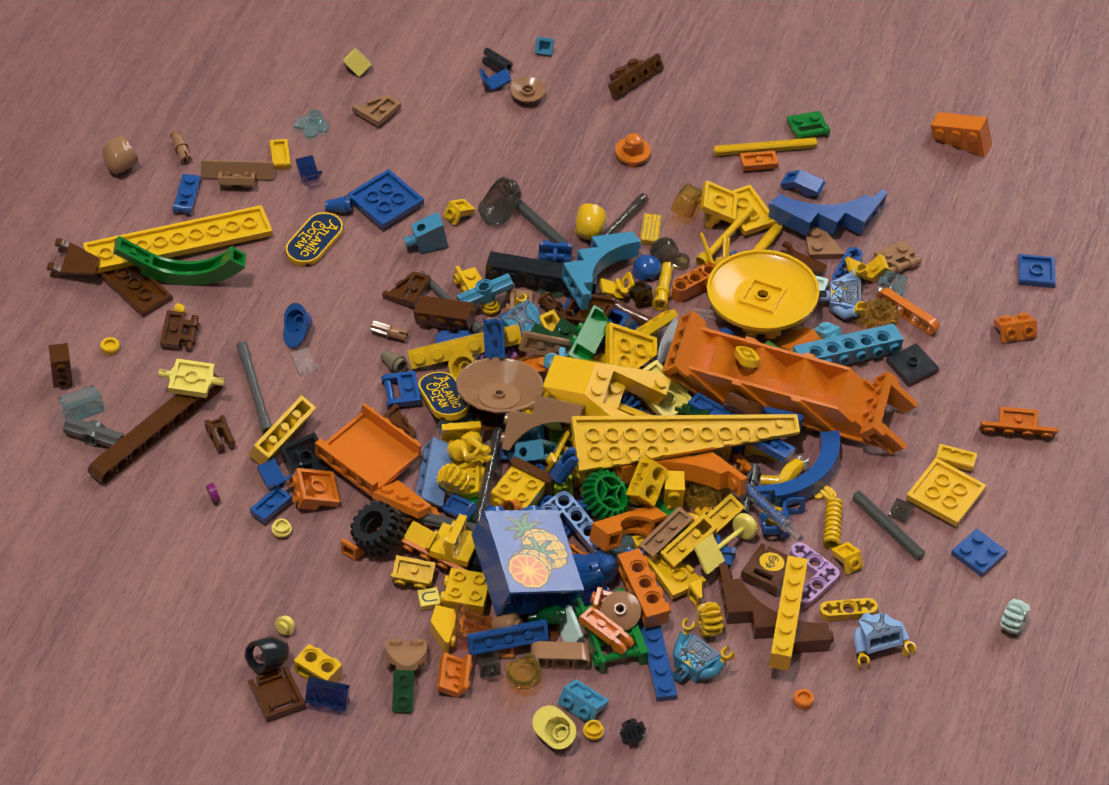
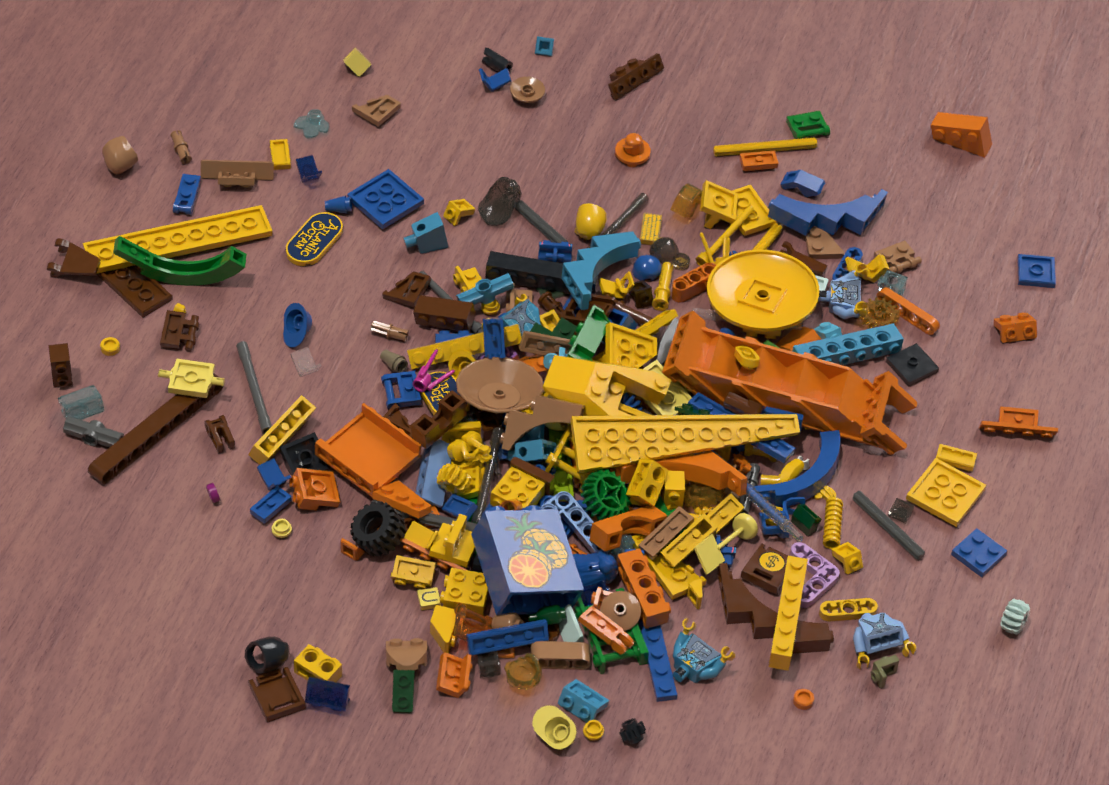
light yellow plate [275,616,295,636] -> none
blue hinge [550,447,579,483] -> none
yellow gear [696,602,724,637] -> none
none -> reddish brown arch [411,390,467,449]
none -> dark pink plant [412,349,455,392]
none -> dark green piece [791,504,822,537]
none -> olive bracket [871,655,899,689]

